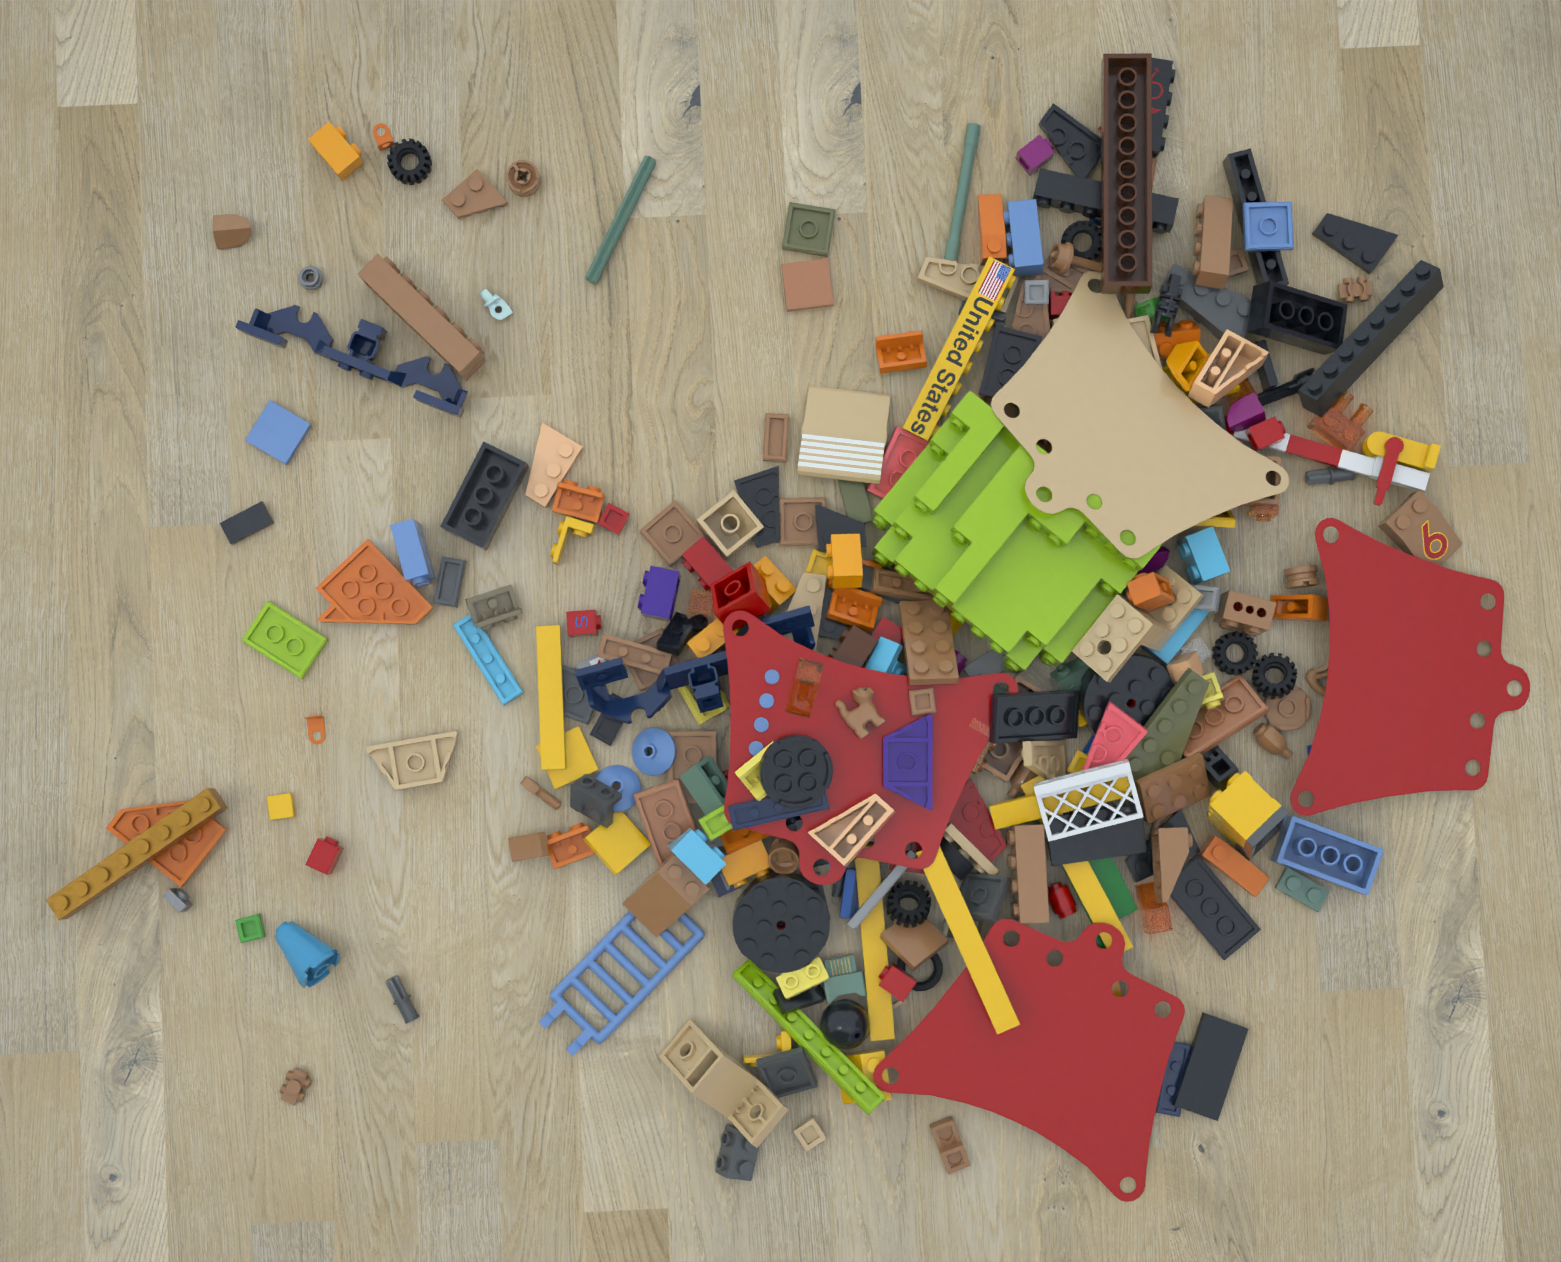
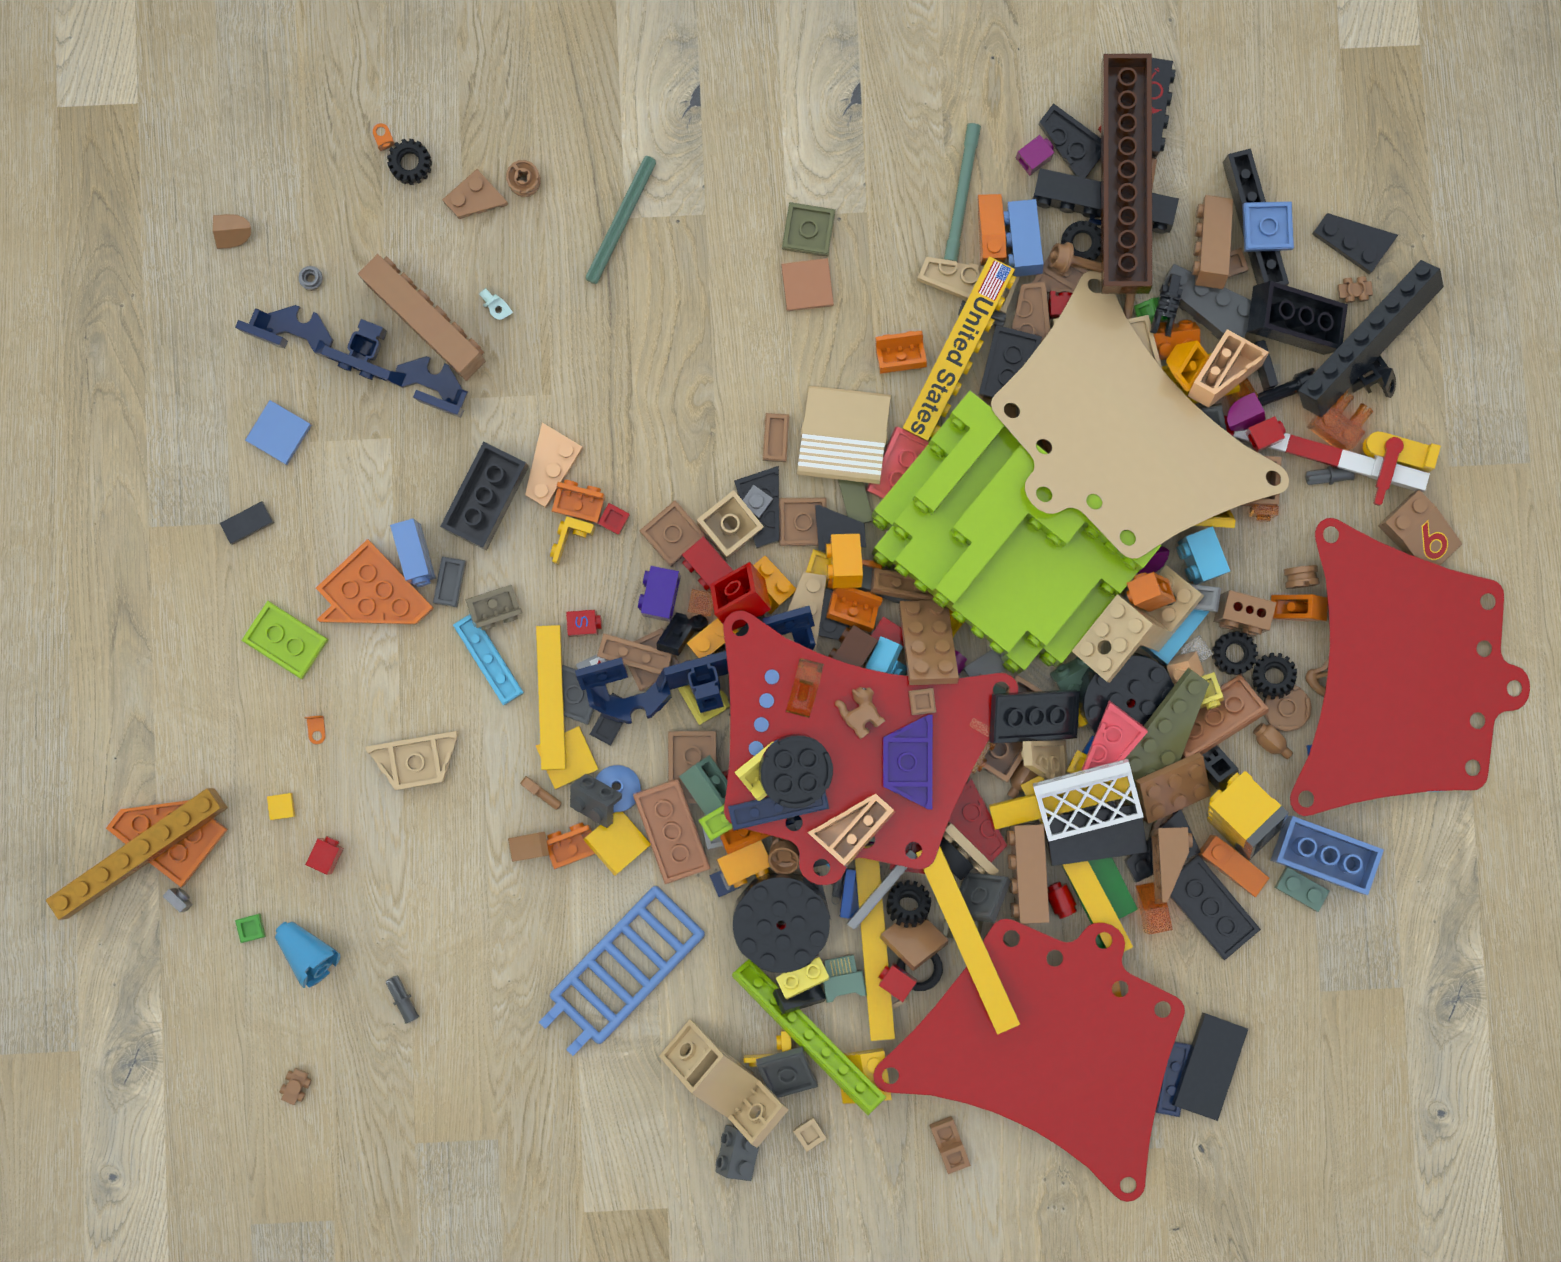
light orange brick [308,121,364,181] -> none
medium nougat slope [622,852,709,938] -> none
medium blue dish [632,728,676,776] -> none
medium azure slope [668,828,726,885] -> none
black piece [820,999,870,1050] -> none
light grey tile [1025,280,1049,305] -> none
none -> flat silver plate [743,485,773,519]
none -> black piece [1351,356,1396,398]

